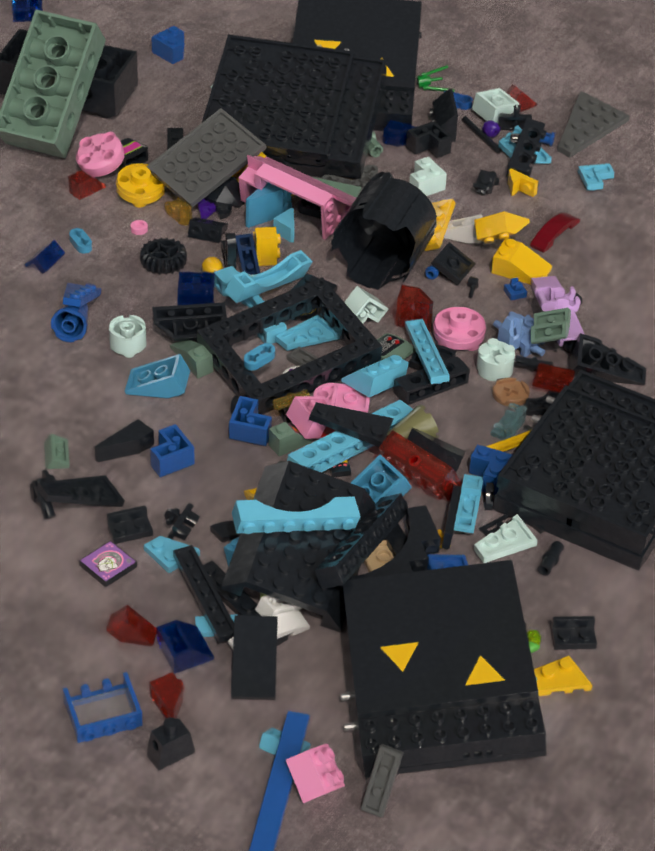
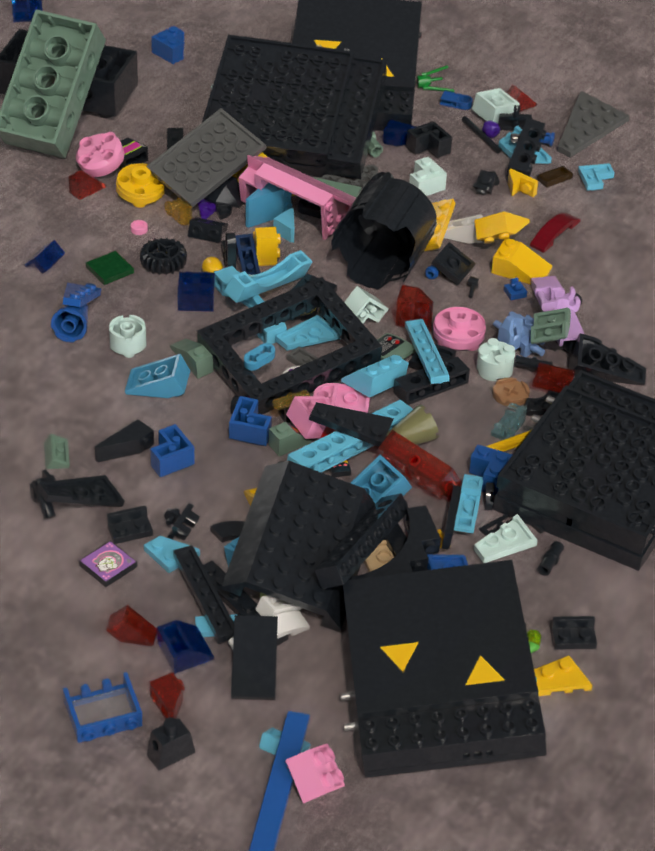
dark azure beam [69,228,92,254] -> none
black wedge [152,302,227,341] -> none
medium azure arch [232,497,360,534] -> none
dark grey tile [361,744,404,818] -> none
black slope [405,427,466,474] -> none
black slope [429,88,458,142] -> none
none -> dark green tile [85,251,134,285]
none -> dark brown tile [537,166,573,188]

